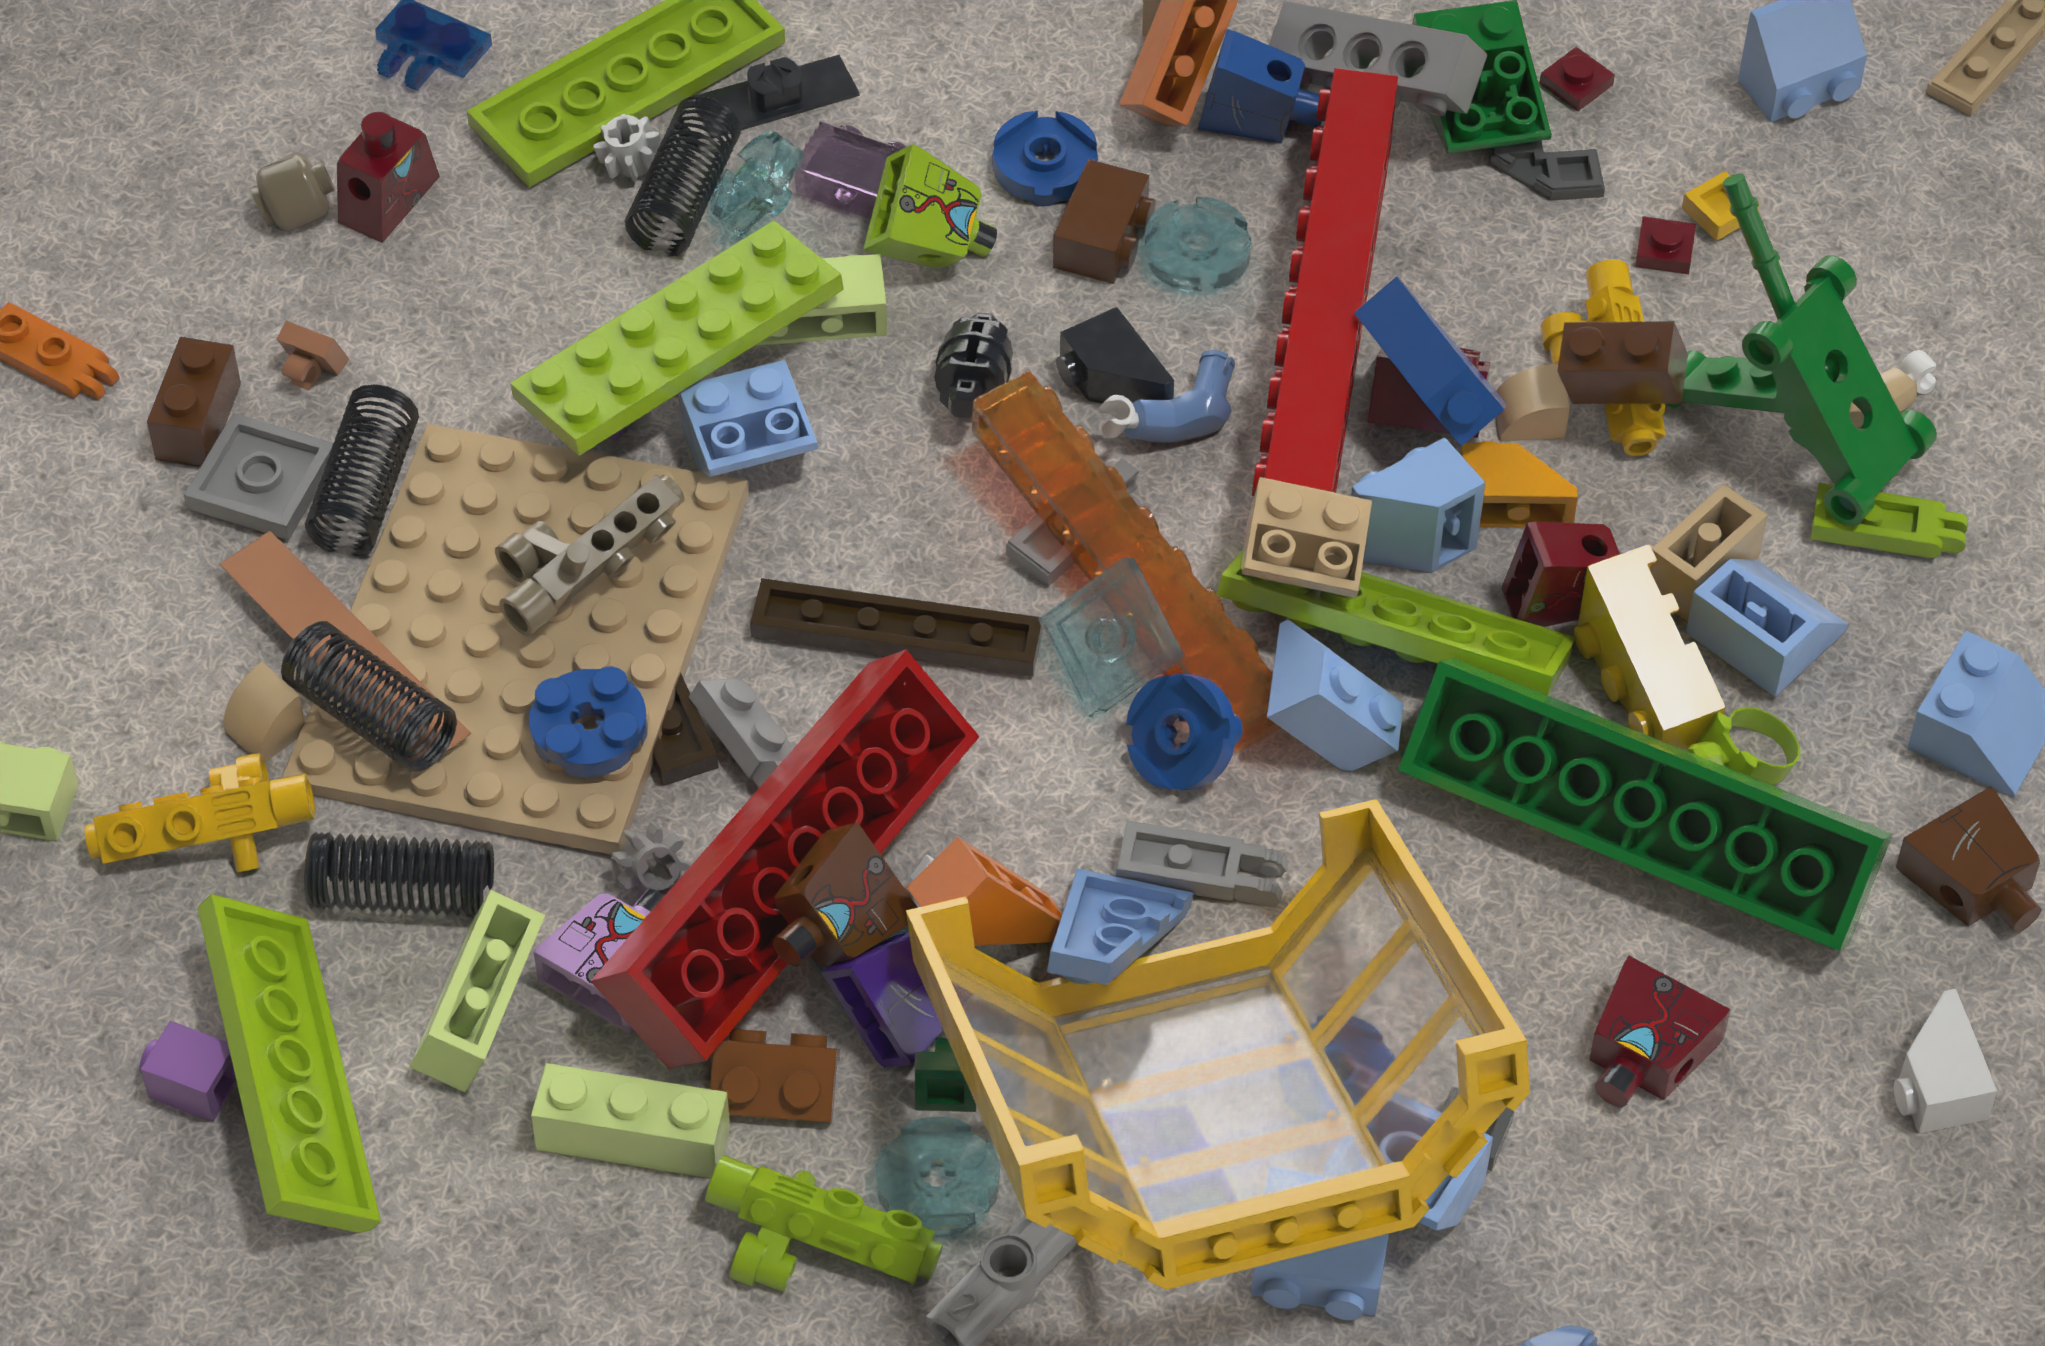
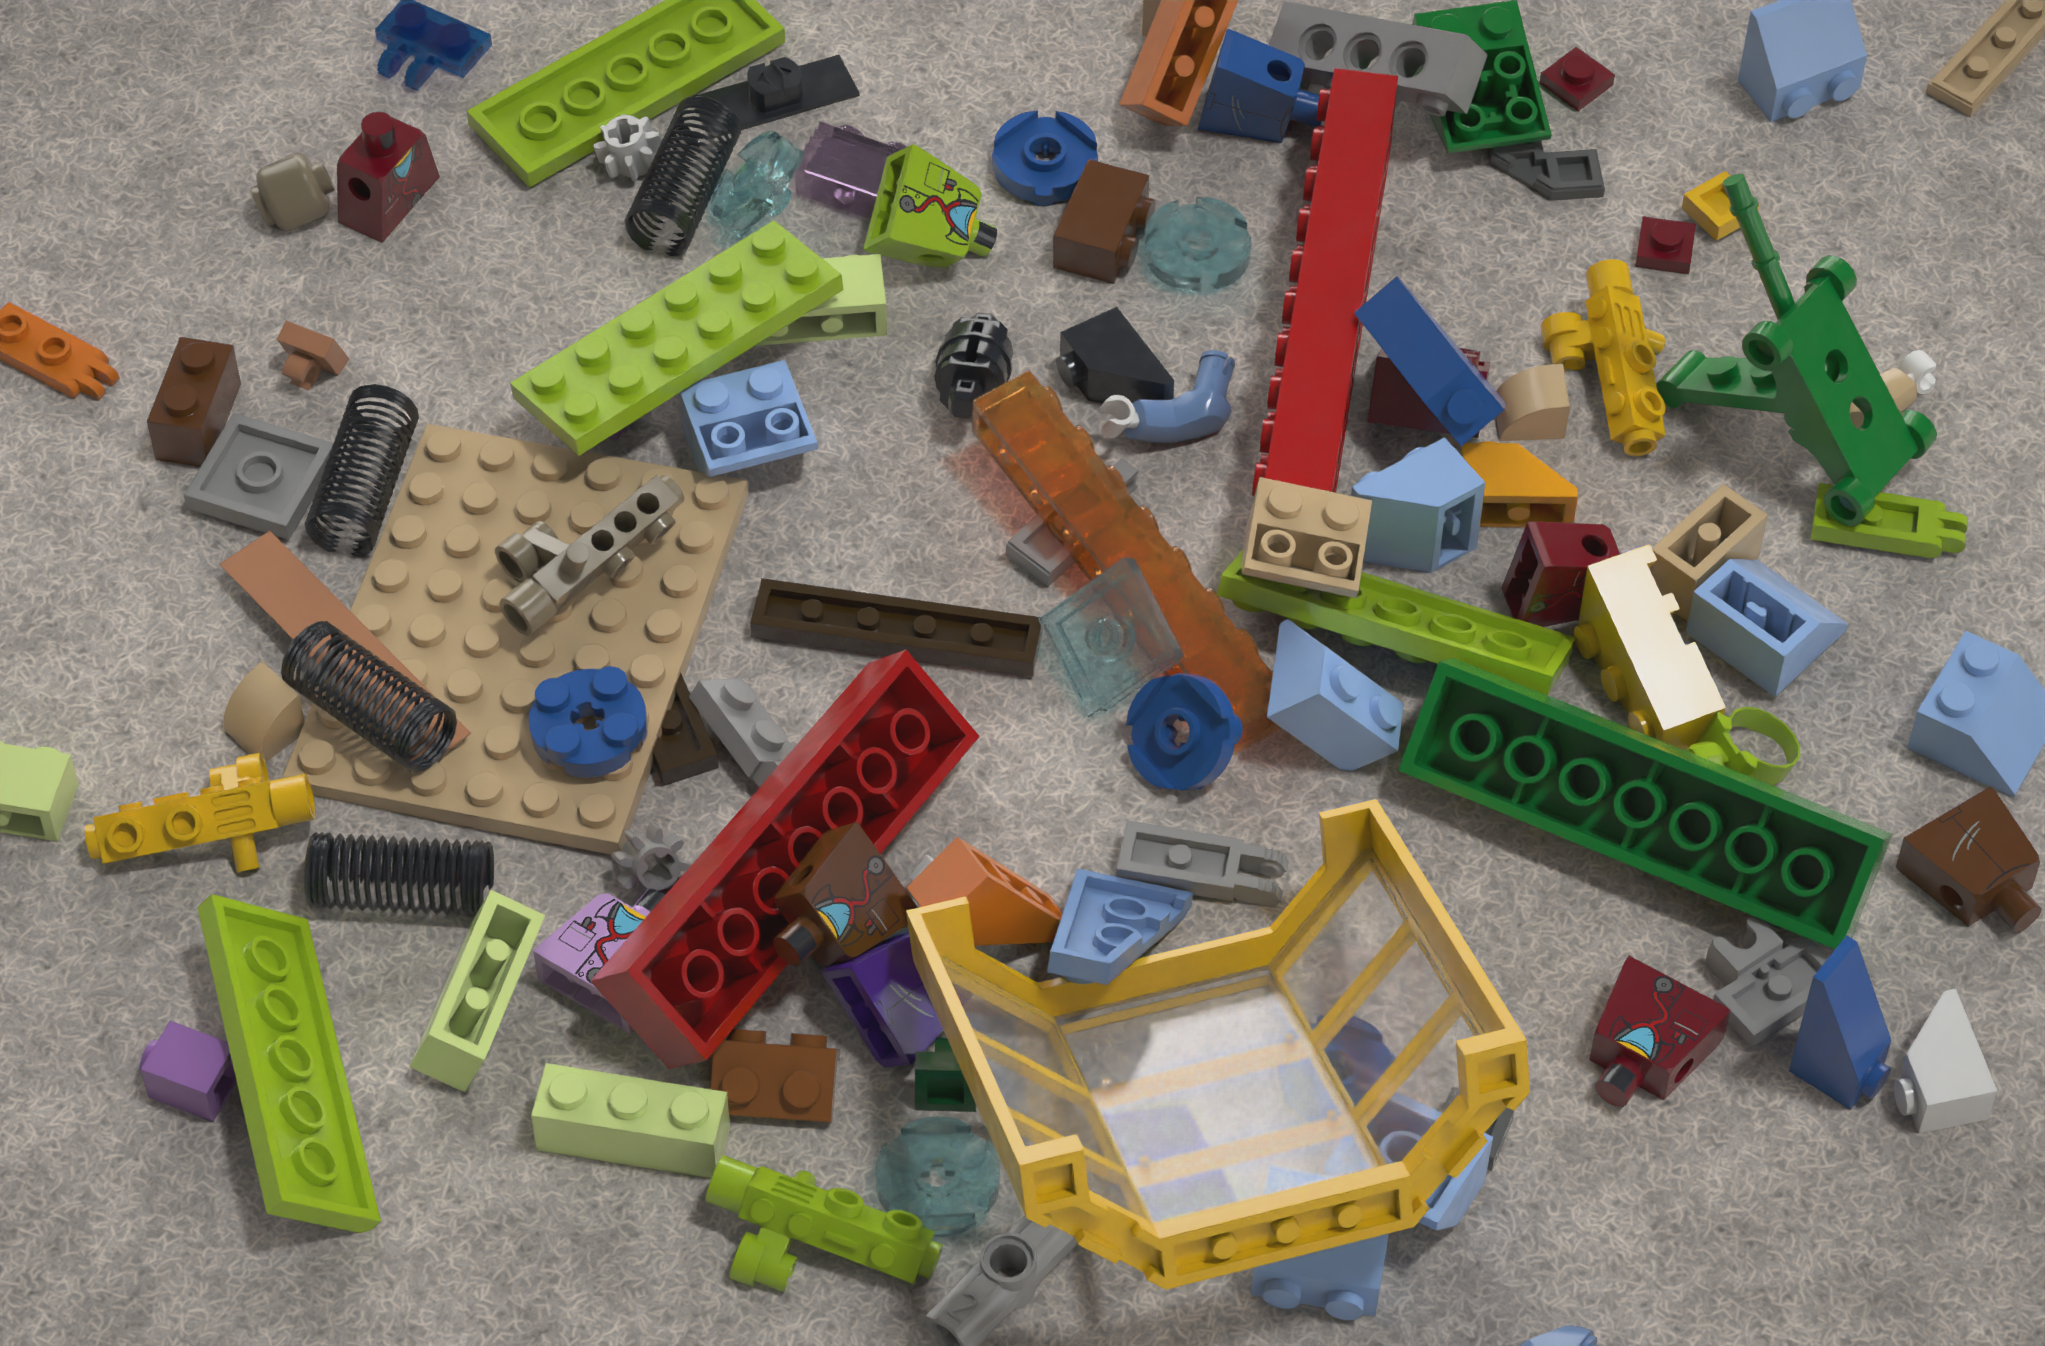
reddish brown brick [1557,321,1688,404] -> none
none -> light grey plate [1706,915,1829,1048]
none -> blue slope [1789,936,1892,1110]

